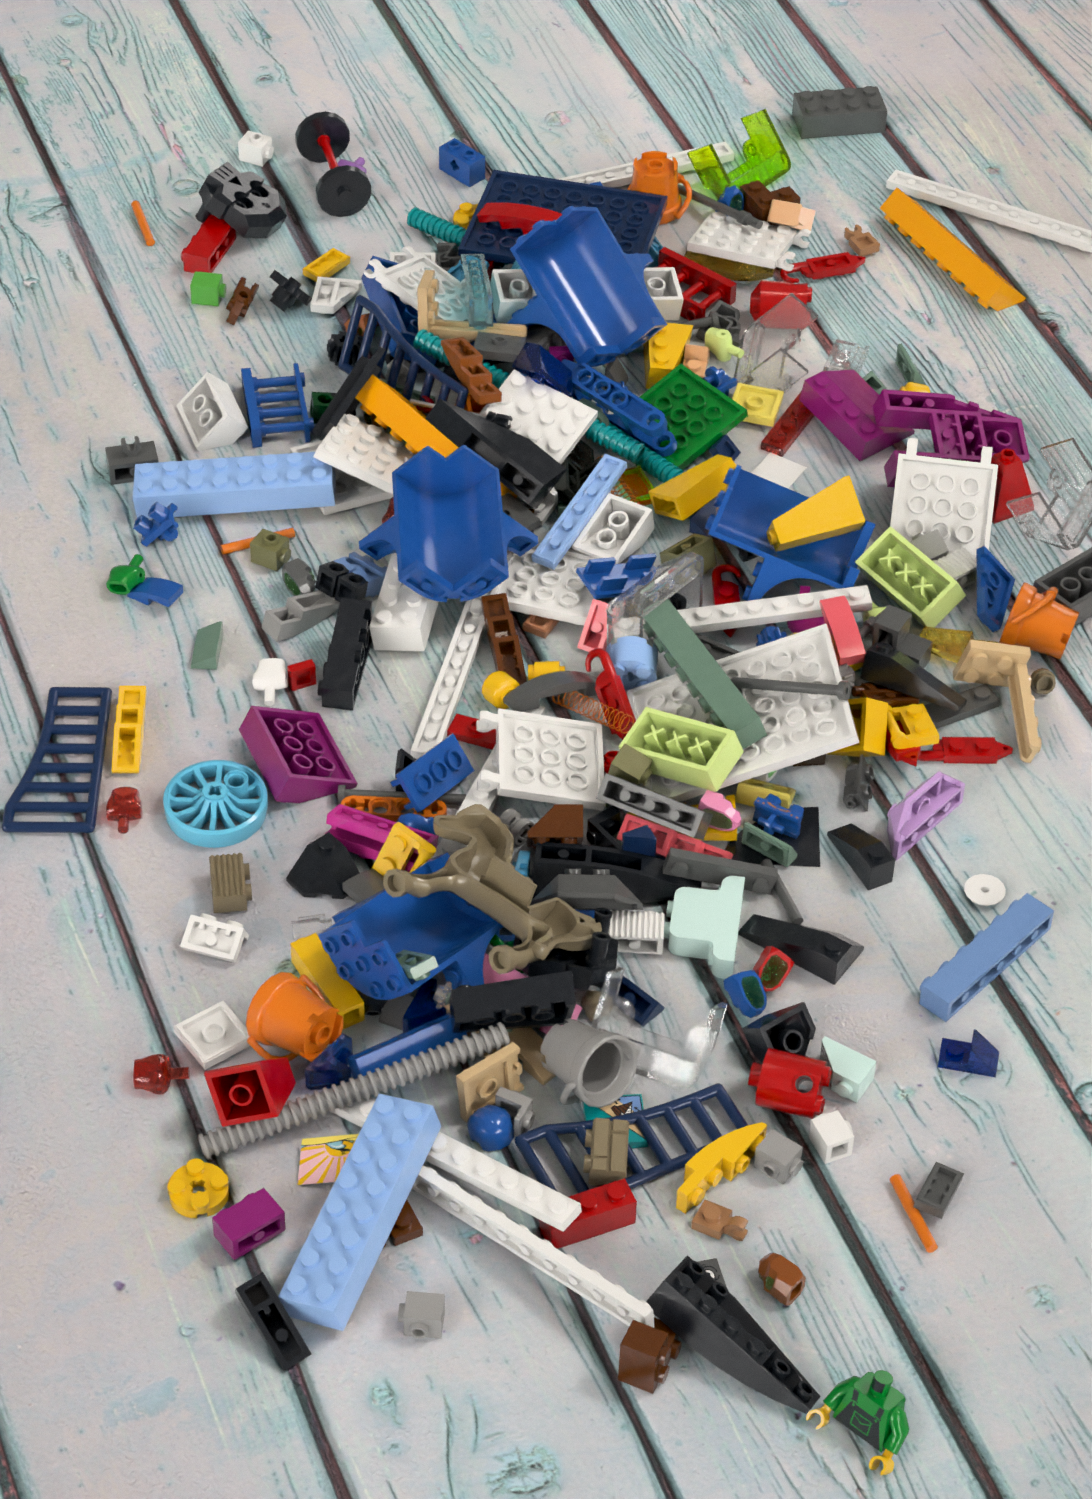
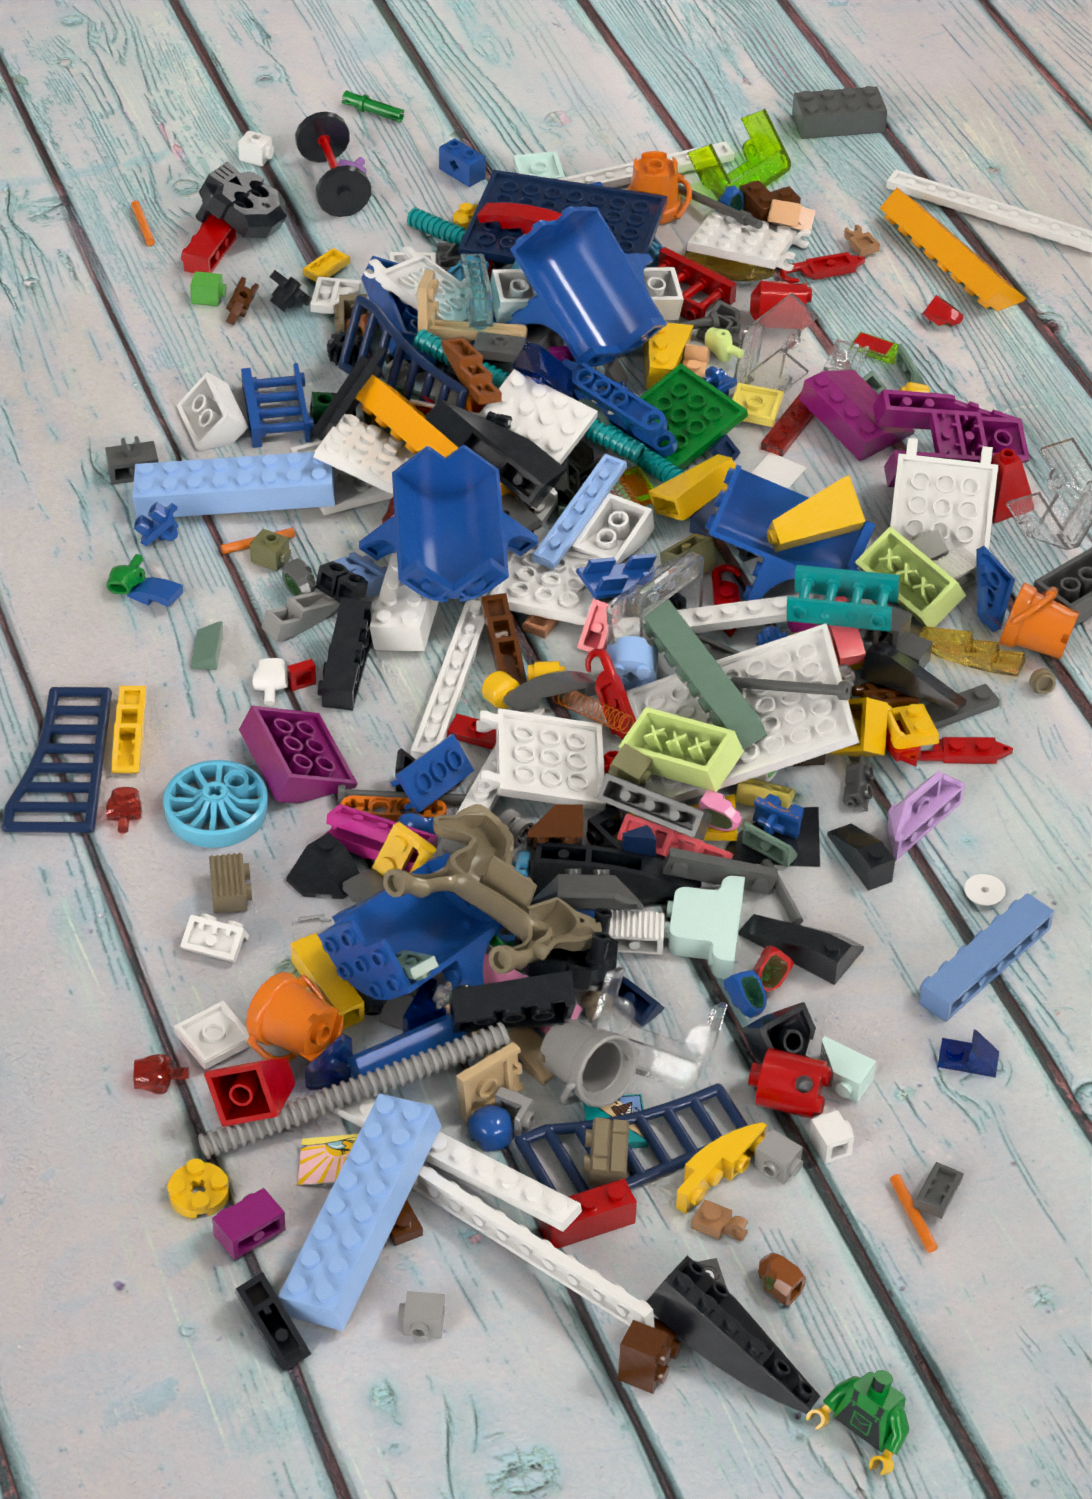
tan bracket [953,639,1042,763] -> none
none -> dark tan bracket [335,294,368,333]
none -> green pin [342,90,405,123]
none -> light aqua plate [513,151,565,179]
none -> teal fence [786,565,900,632]
none -> tile [850,331,898,365]
none -> red rock [922,294,964,327]

